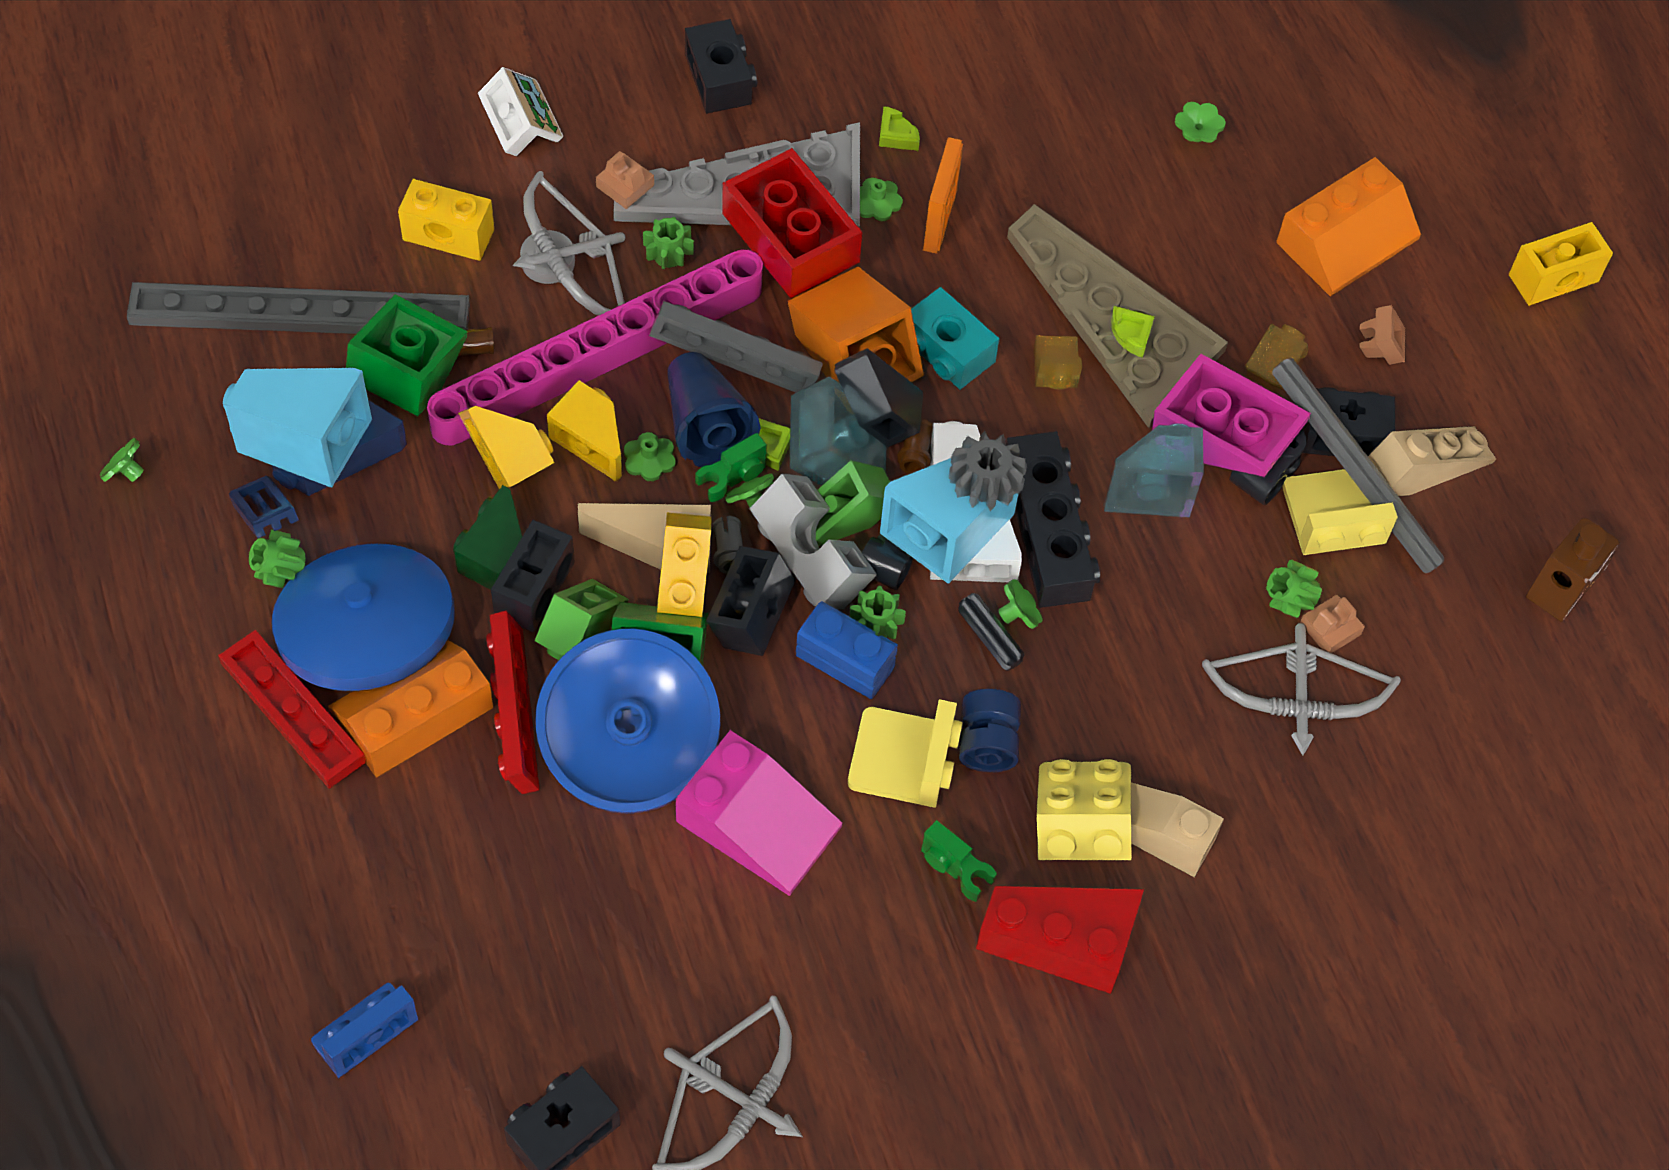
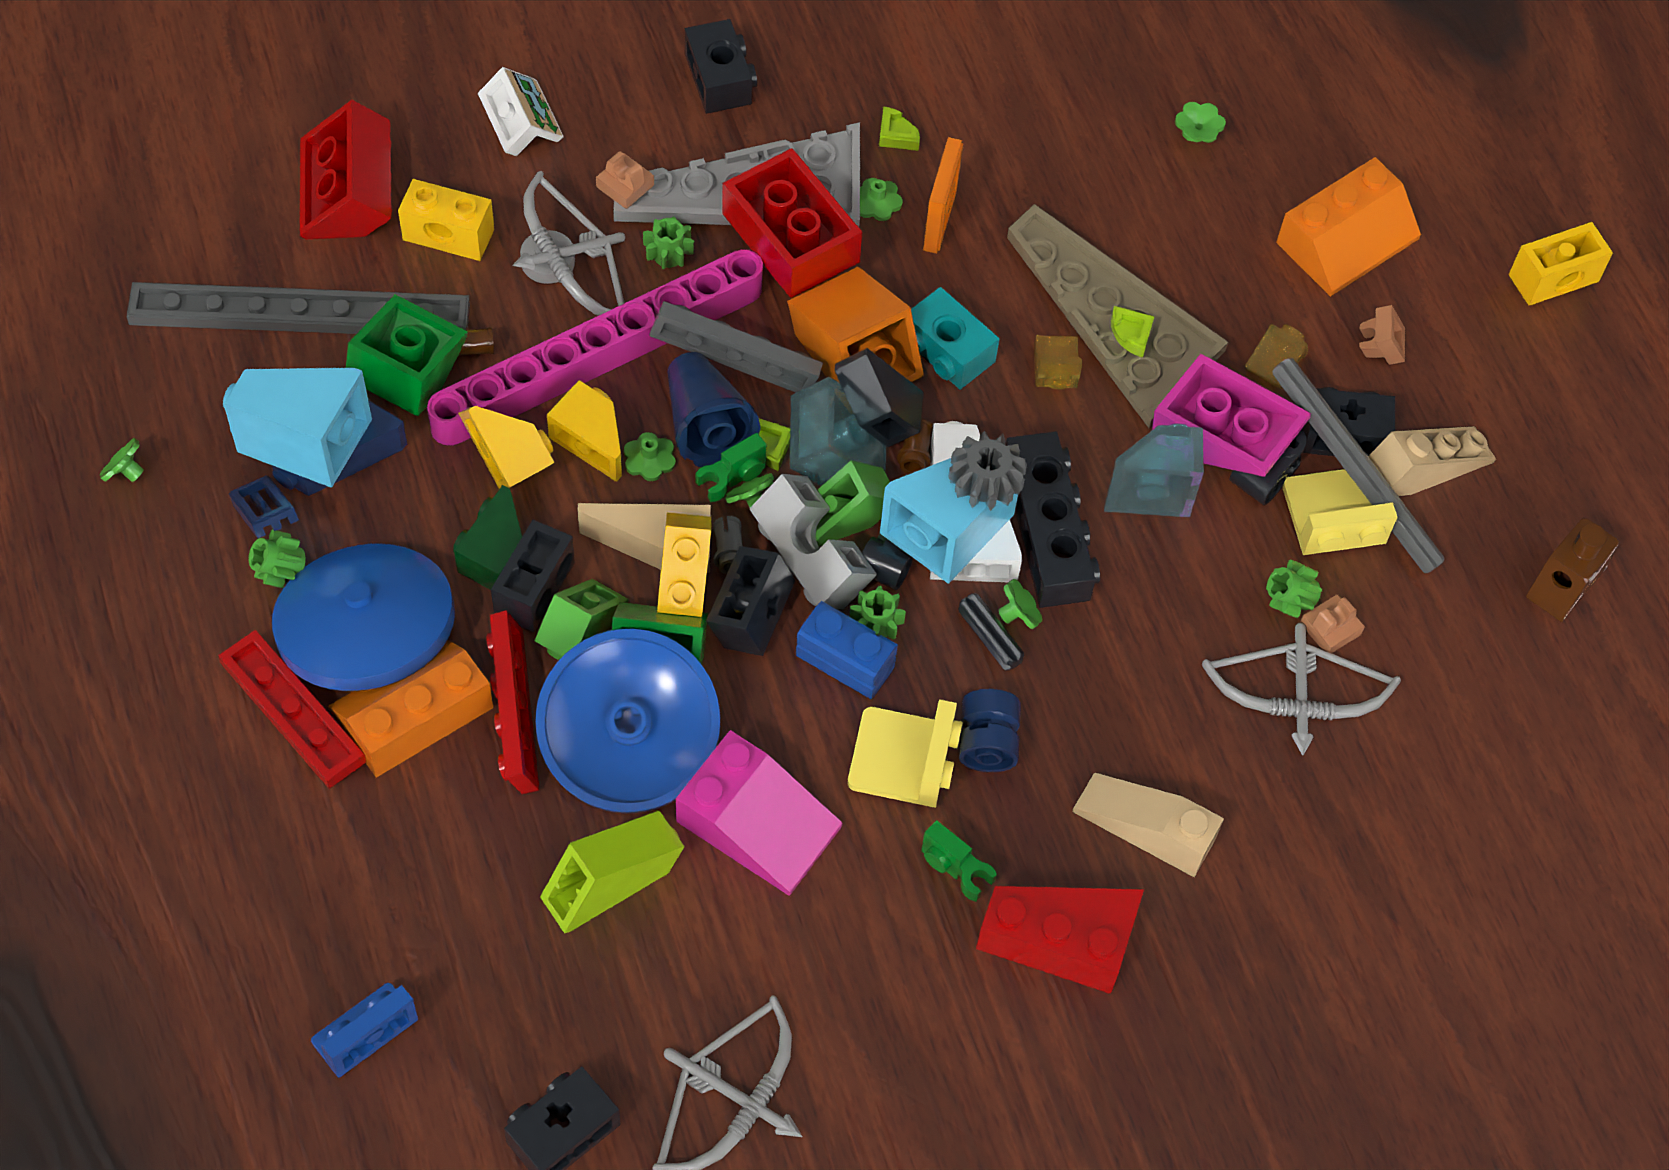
light yellow bracket [1037,759,1131,860] -> none
none -> red slope [300,100,392,240]
none -> lime slope [540,811,685,934]

